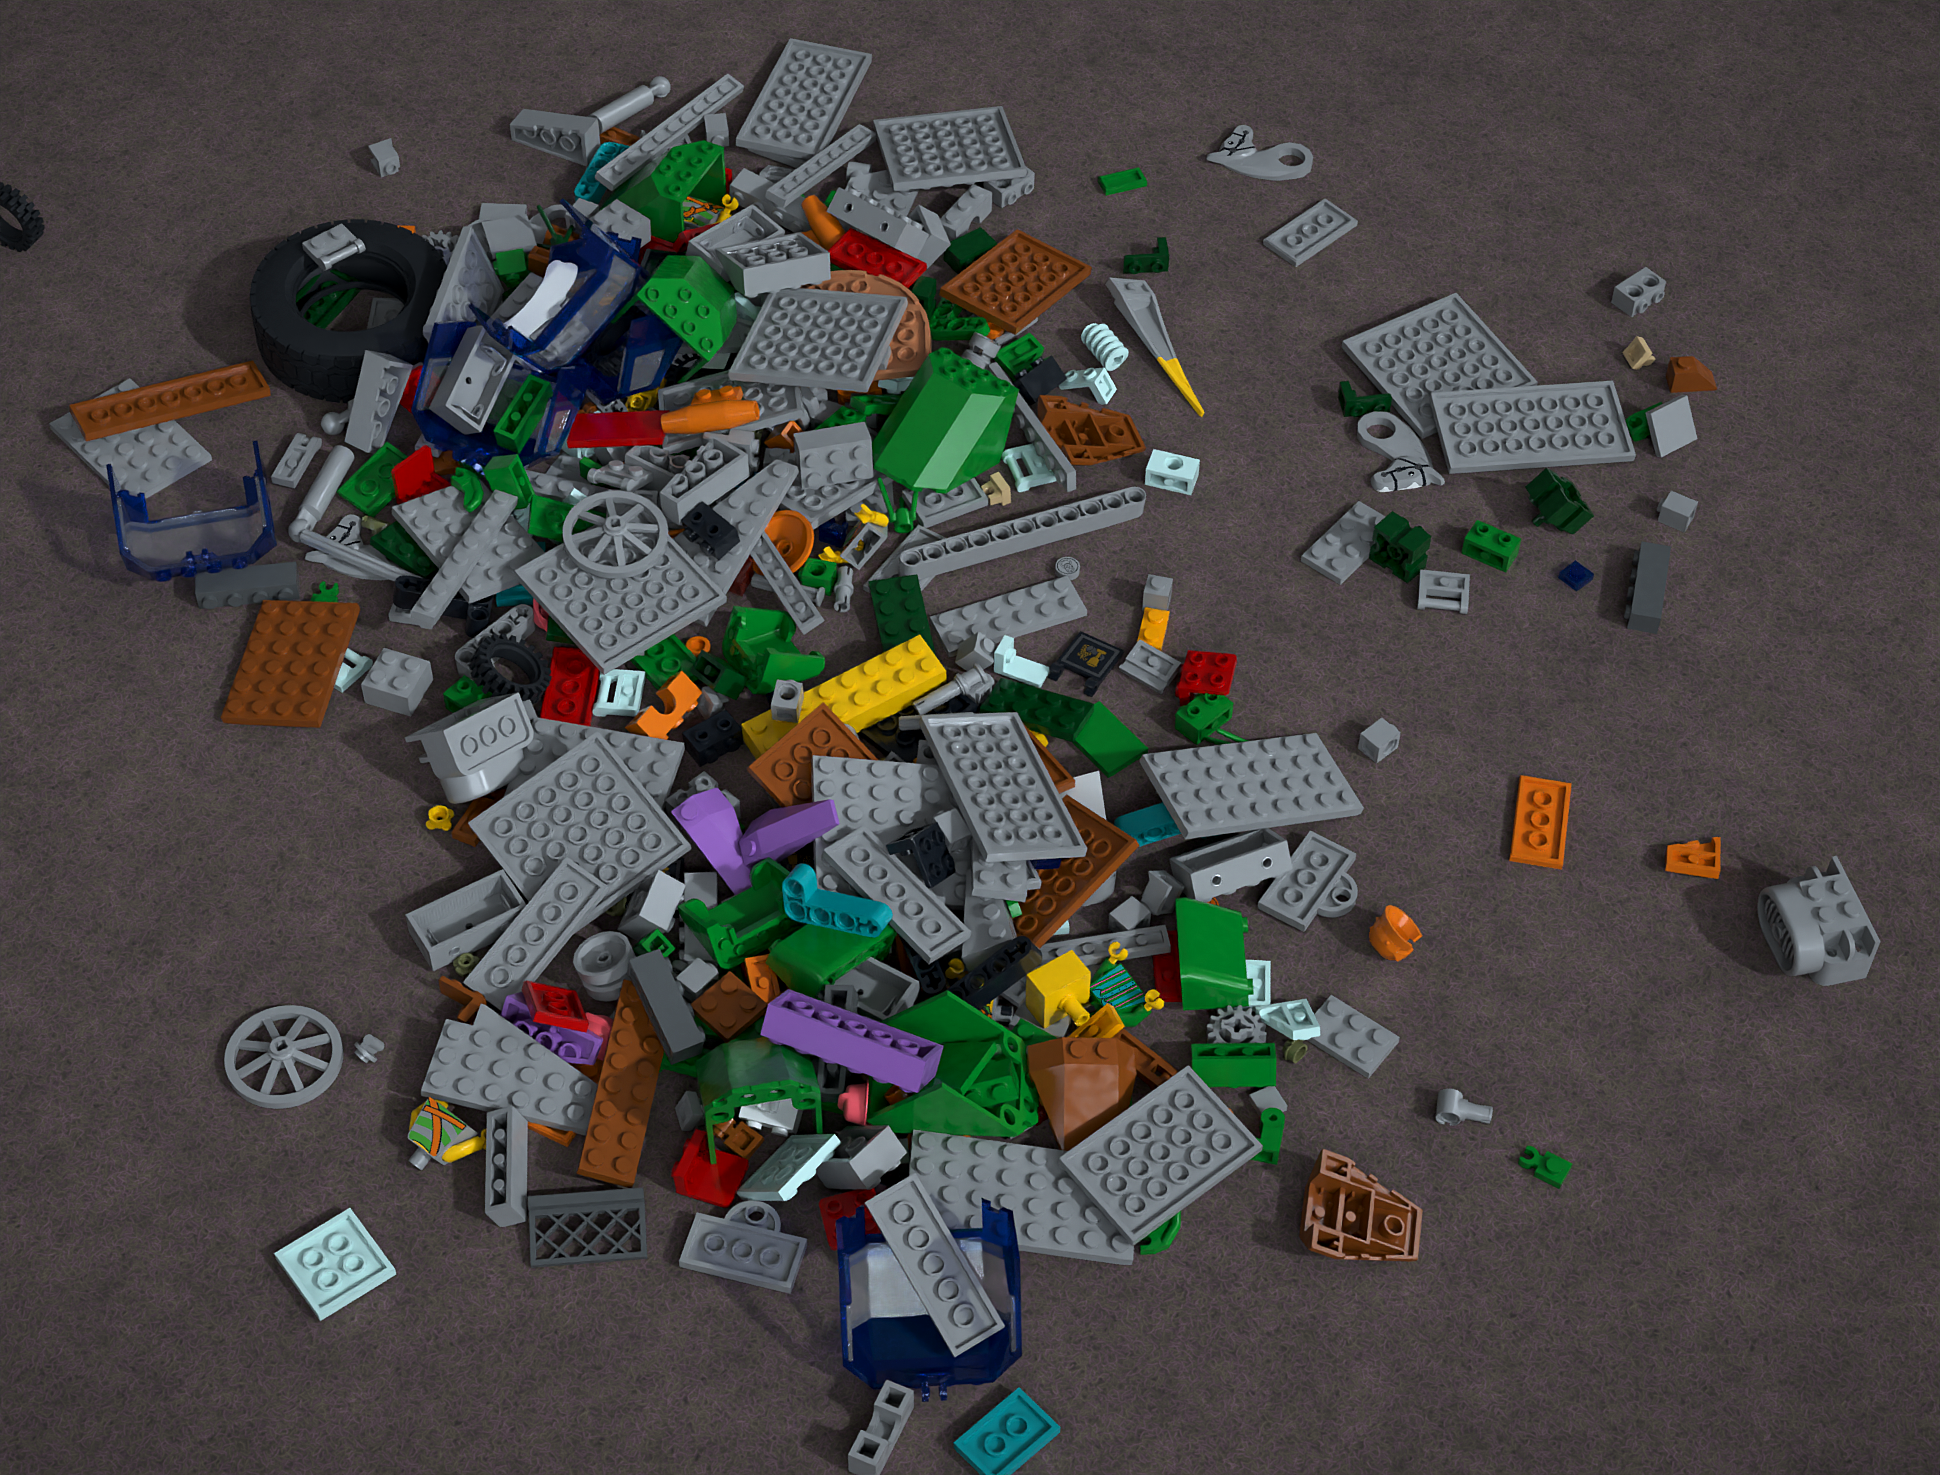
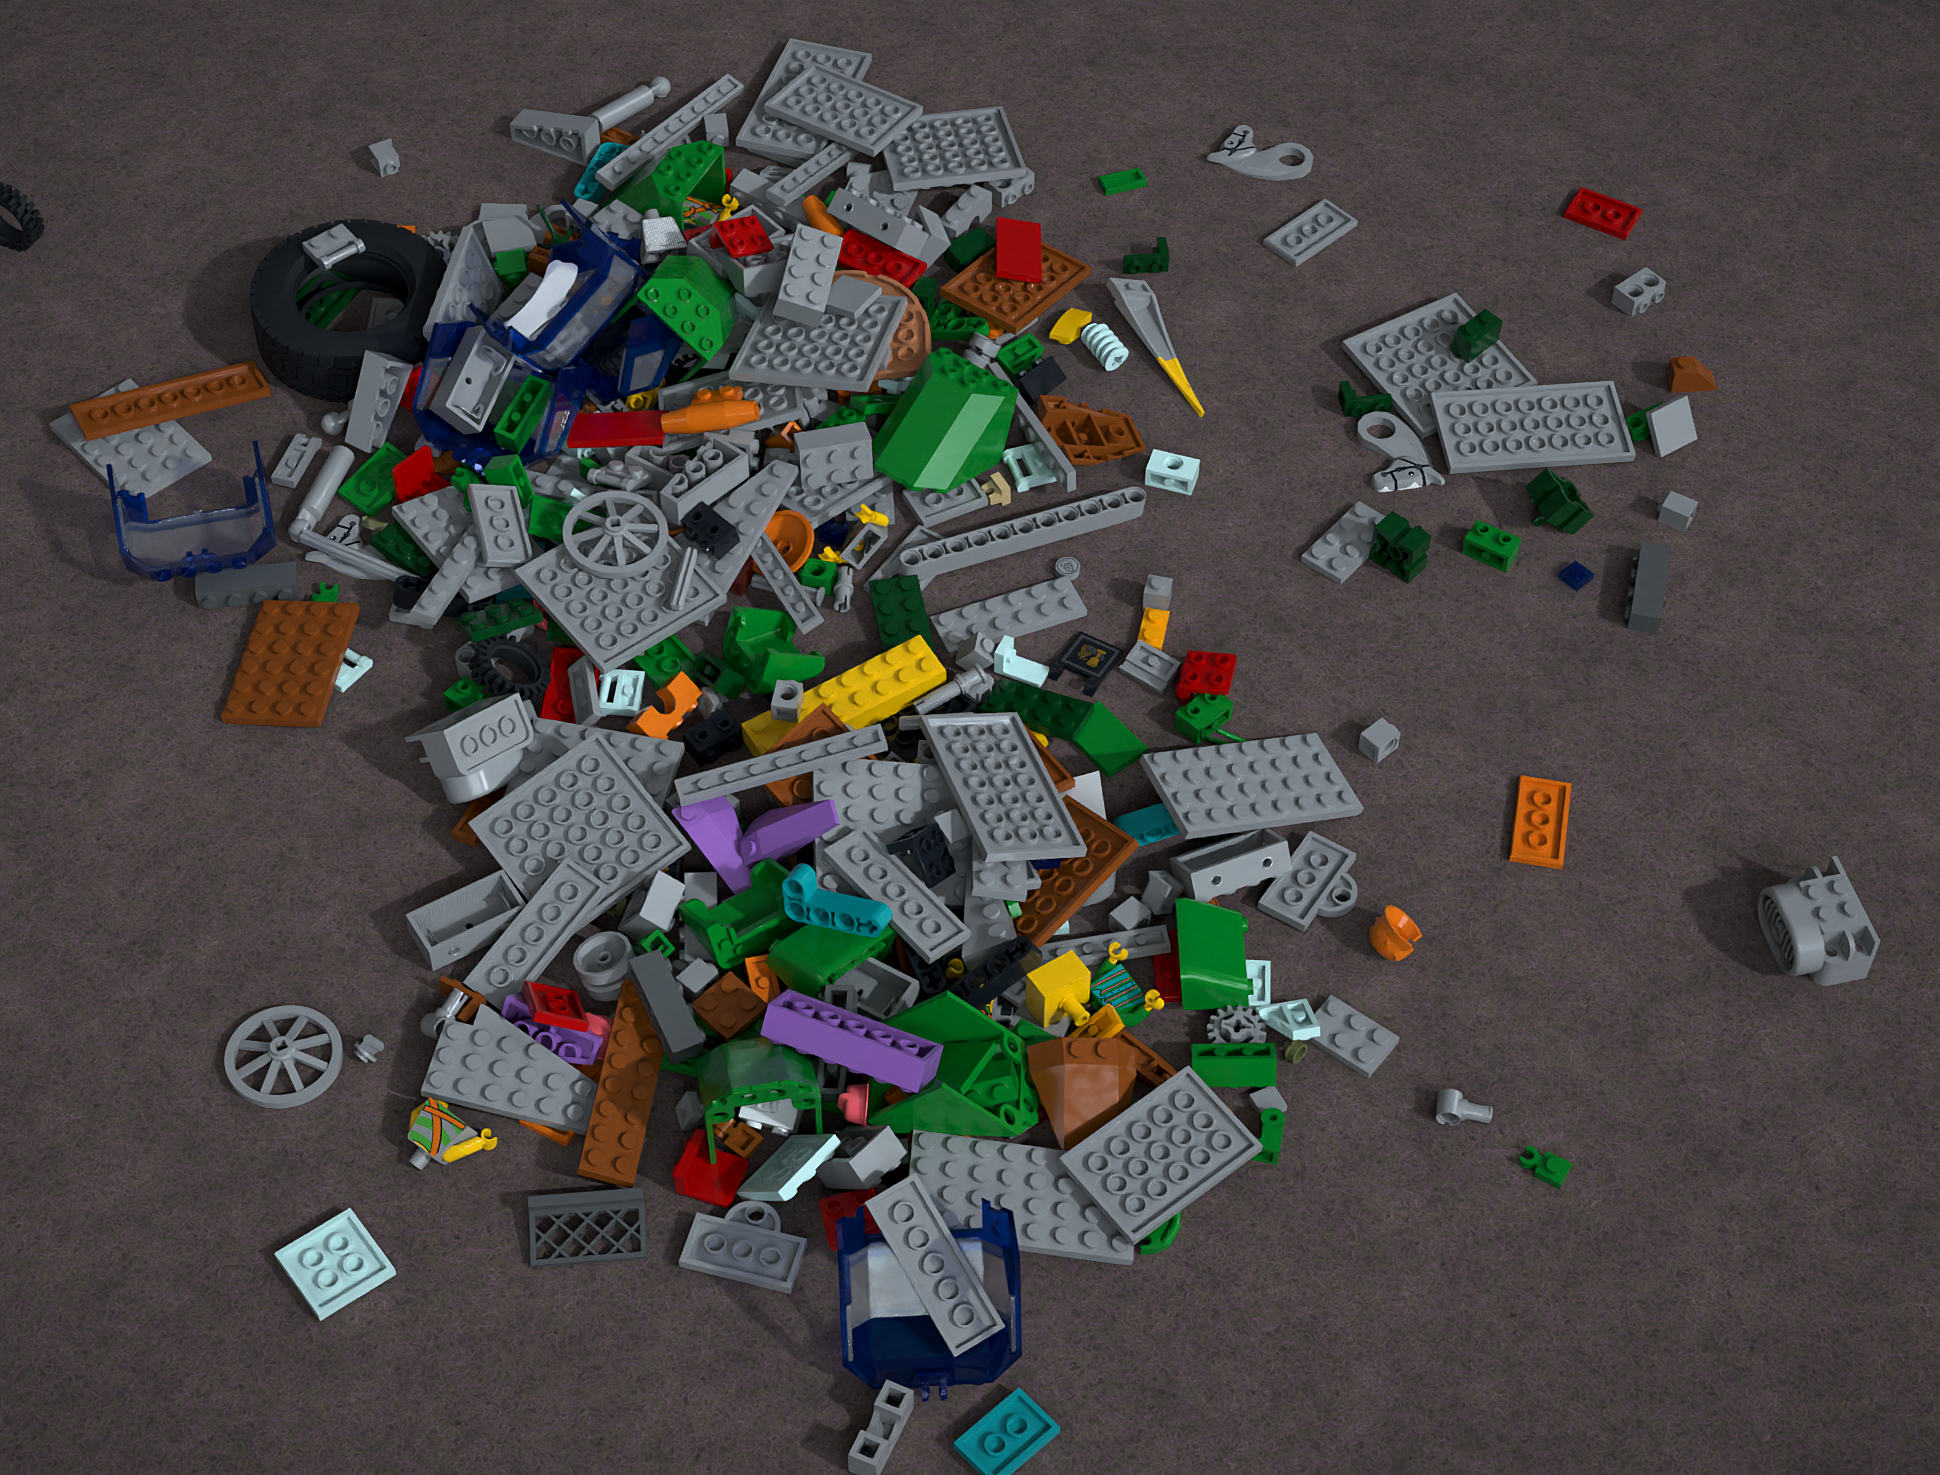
light grey brick [361,648,433,717] -> none
yellow plate [426,805,454,831] -> none
olive plate [453,952,480,977] -> none
light grey brick [485,1106,528,1227] -> none
orange tile [685,636,711,658] -> none
green plant [877,477,919,533] -> none
light aqua bracket [1058,367,1117,405] -> none
dark orange wedge [1299,1149,1423,1262] -> none
light grey plate [1417,569,1470,614] -> none
tan tile [1622,336,1655,370] -> none
orange wing [1665,837,1721,879] -> none
none -> light grey pin [421,988,468,1040]
none -> dark green plate [453,597,543,643]
none -> light grey tile [467,484,534,568]
none -> light grey plate [568,655,601,726]
none -> light grey torso [638,209,688,264]
none -> light grey axle [669,547,698,611]
none -> light grey plate [674,724,888,807]
none -> red bracket [708,215,773,258]
none -> light grey plate [764,62,923,157]
none -> light grey brick [772,223,843,328]
none -> light grey tile [825,275,882,319]
none -> red tile [995,217,1042,284]
none -> yellow slope [1049,308,1092,344]
none -> dark green brick [1451,309,1503,363]
none -> red tile [1563,187,1643,240]

